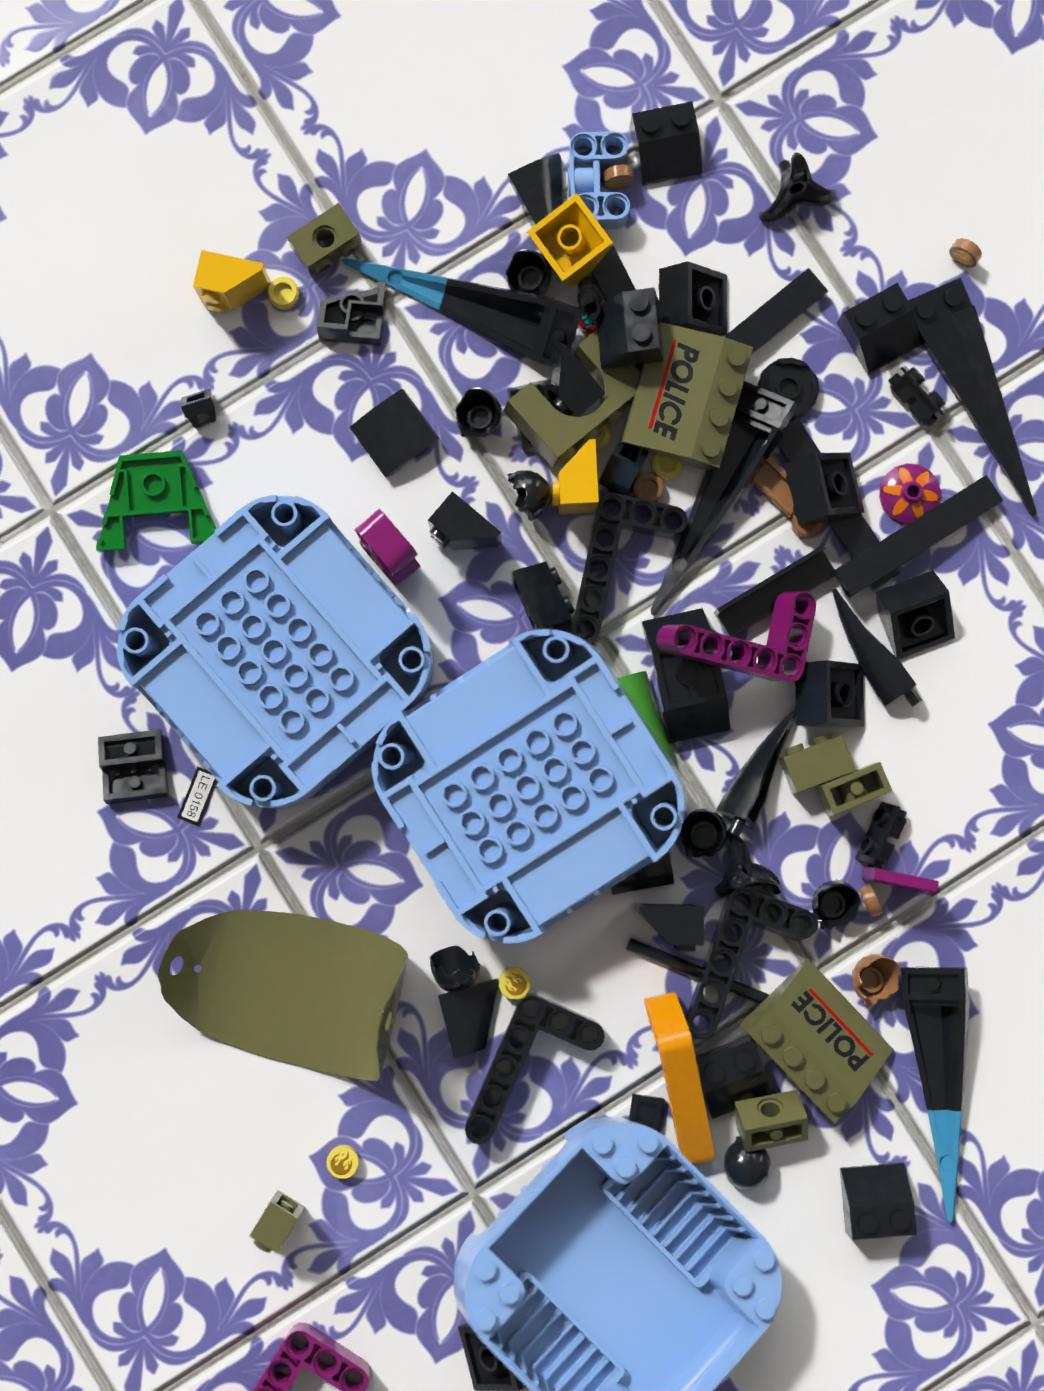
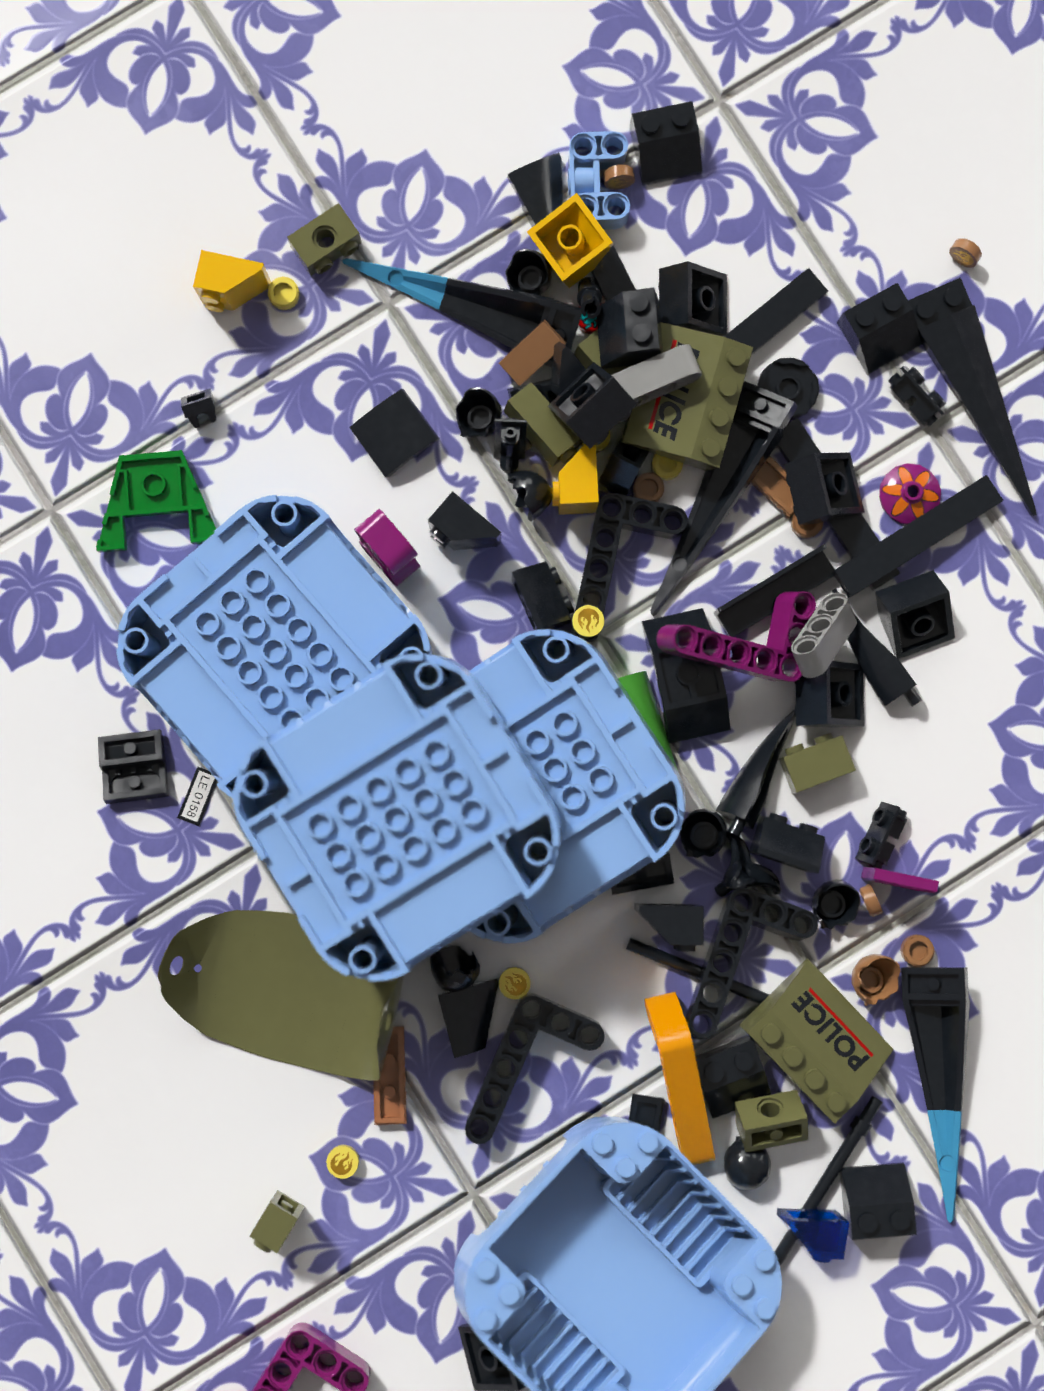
black slope [317,281,387,346] -> none
black piece [758,152,837,222] -> none
olive brick [815,762,893,816] -> none
none -> light blue container [233,654,562,981]
none -> nougat tile [373,1026,407,1125]
none -> black hinge [494,418,527,474]
none -> medium nougat tile [499,320,566,386]
none -> black slope [548,362,637,449]
none -> light yellow tile [572,605,604,638]
none -> light grey beam [612,344,702,408]
none -> black slope [749,813,825,874]
none -> black bar [774,1095,883,1266]
none -> clear blue slope [776,1208,850,1263]
none -> light grey beam [791,593,857,678]
none -> medium nougat tile [900,934,934,967]

